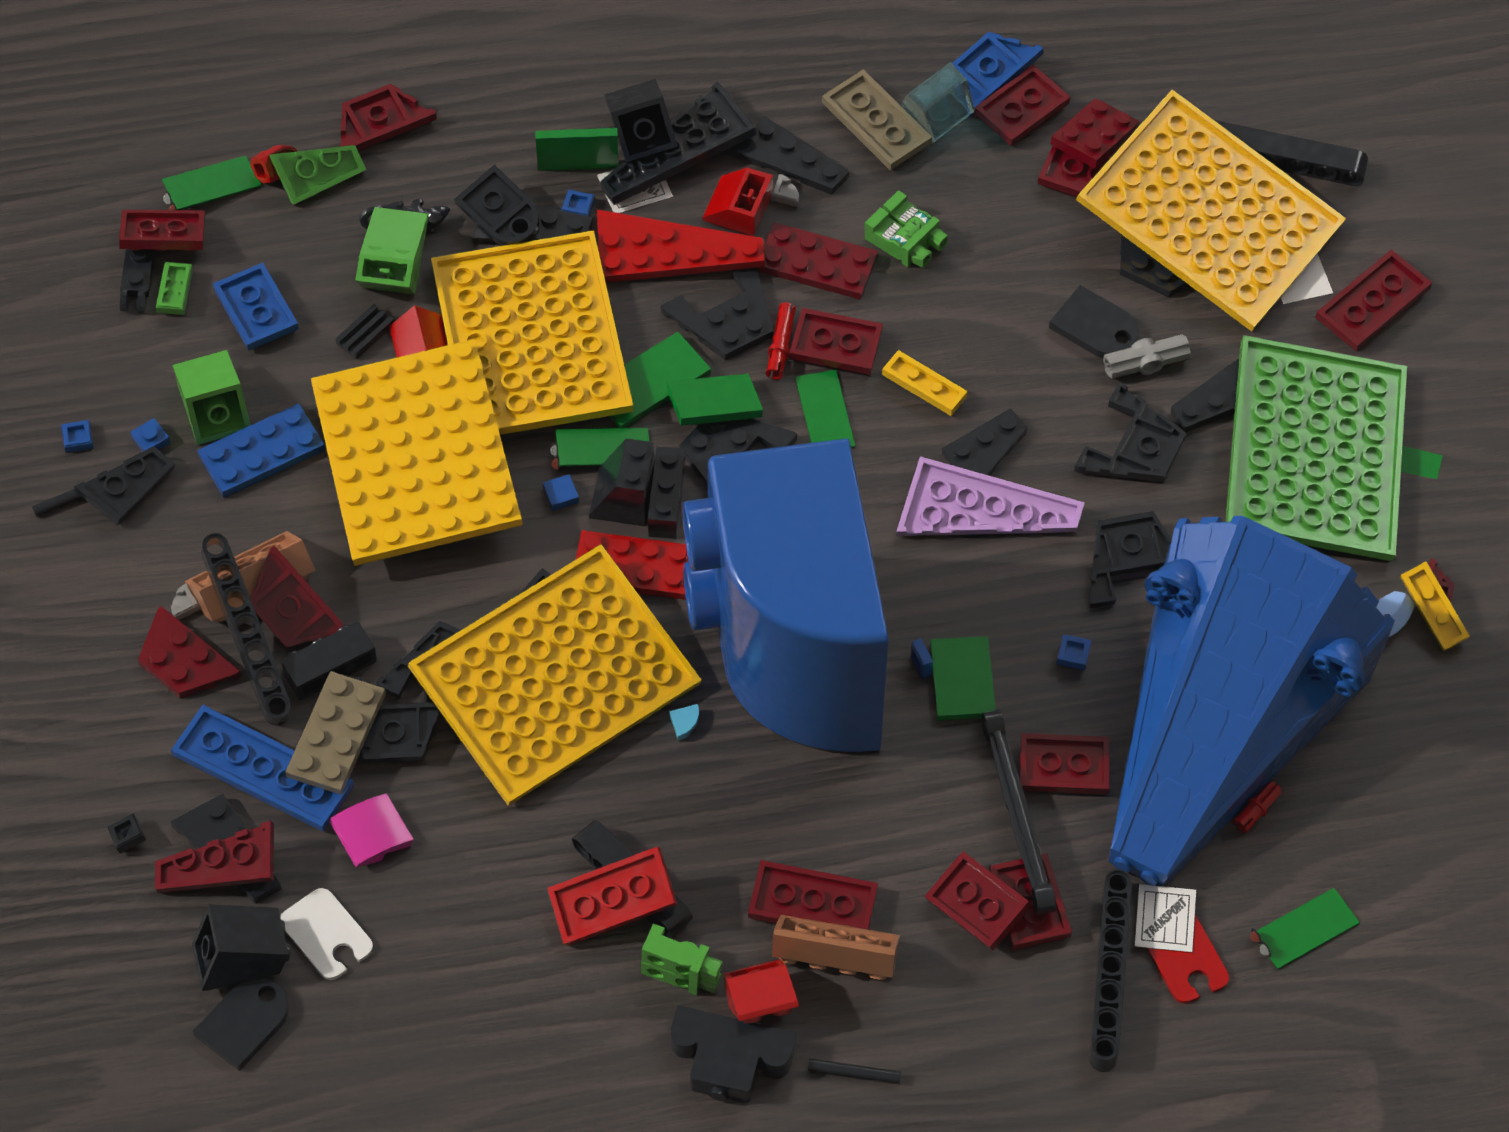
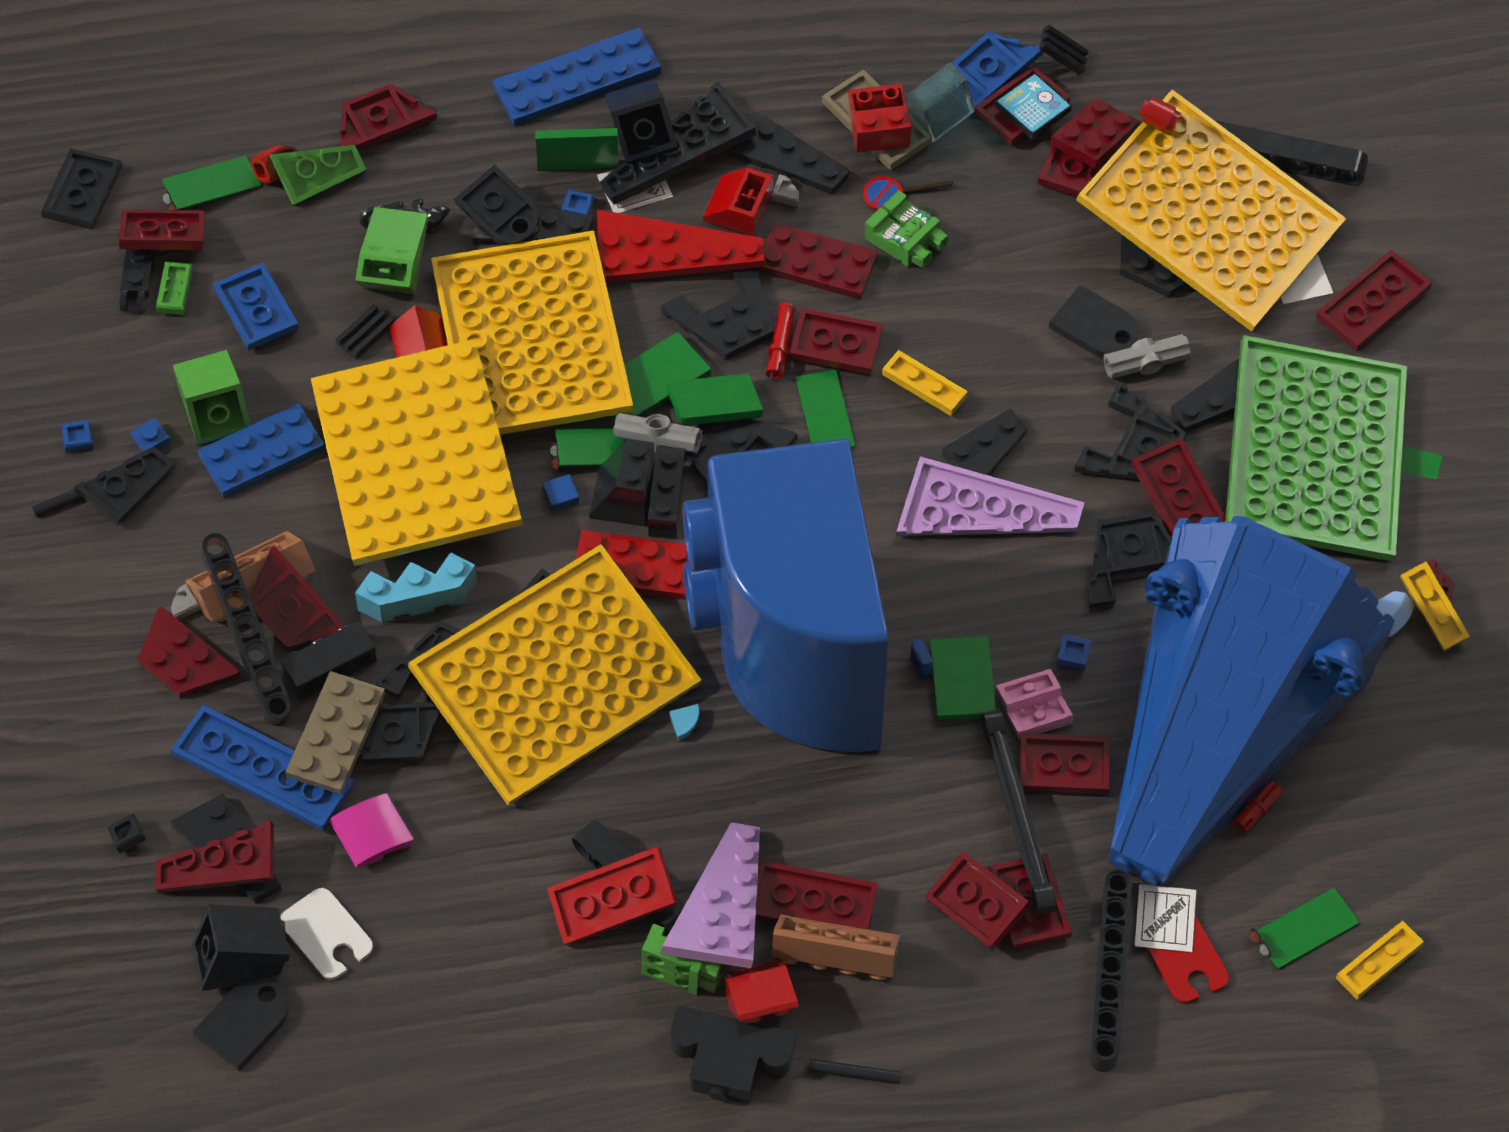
none -> black tile [41,148,122,230]
none -> medium azure brick [355,553,477,623]
none -> blue plate [493,27,661,126]
none -> light grey piece [613,413,702,453]
none -> lavender wing [660,822,760,968]
none -> red slope [848,84,911,153]
none -> piece [863,176,954,210]
none -> tile [995,73,1072,139]
none -> bright pink slope [996,669,1073,740]
none -> black tile [1039,25,1089,75]
none -> dark red plate [1130,437,1226,539]
none -> red brick [1139,97,1181,133]
none -> yellow plate [1336,921,1424,1000]

